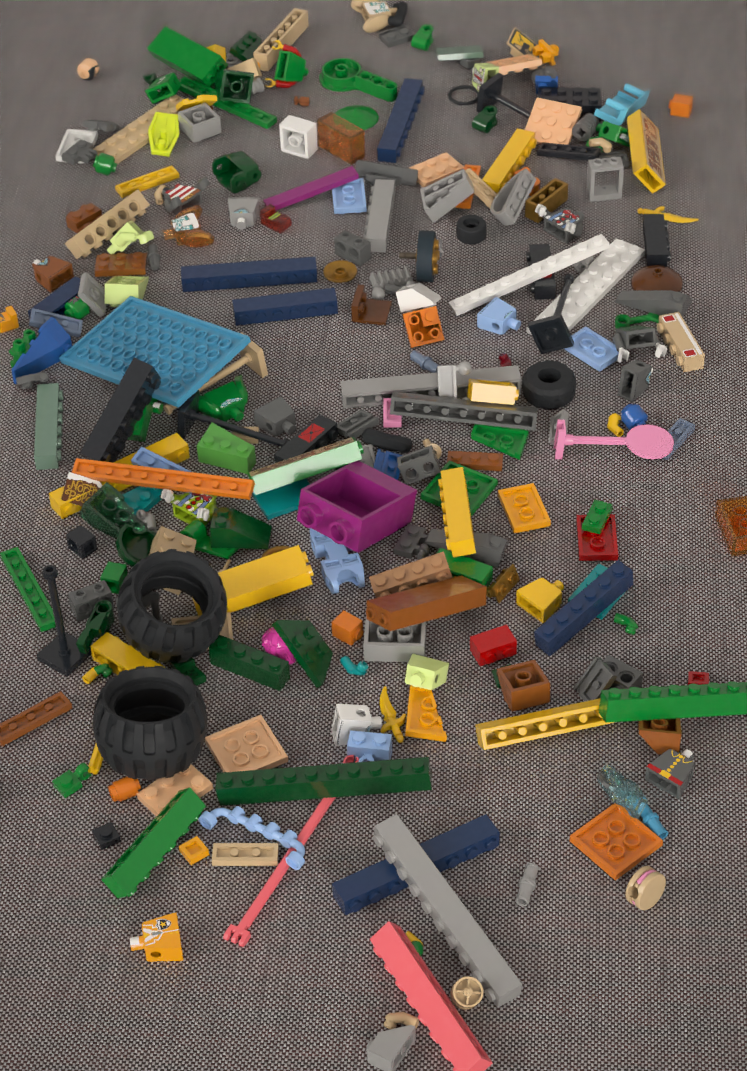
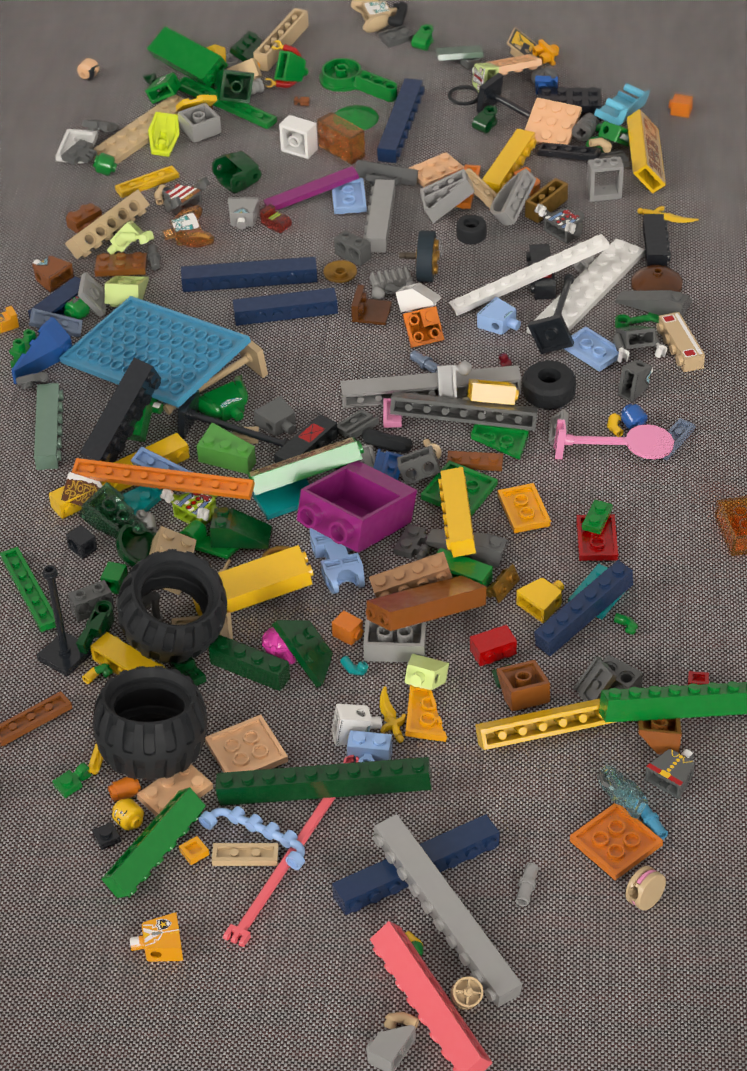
none -> yellow head [112,798,144,831]

